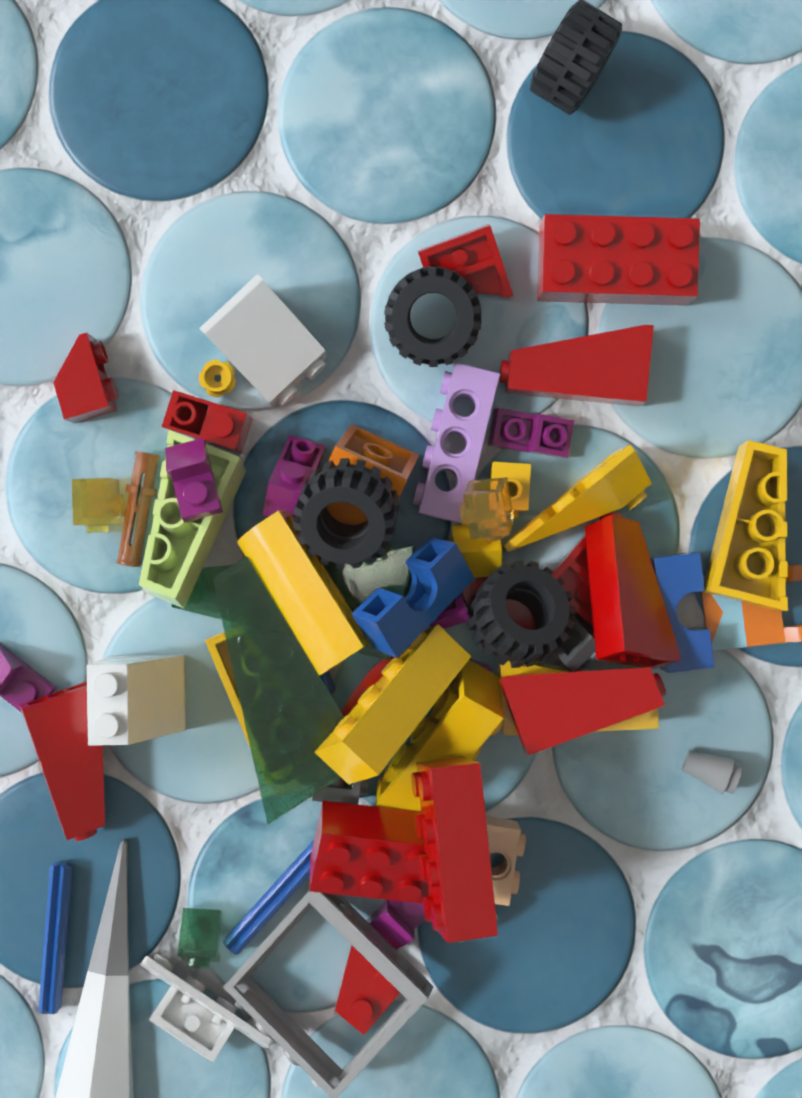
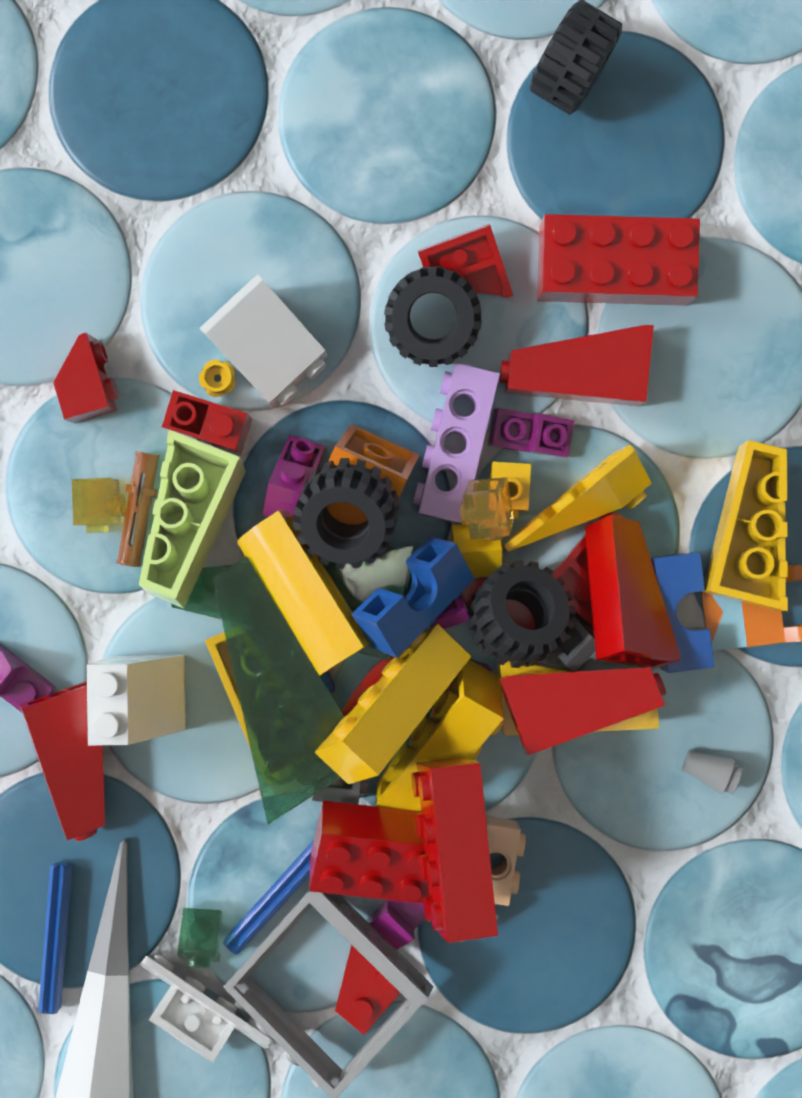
magenta slope [165,438,223,523] -> none

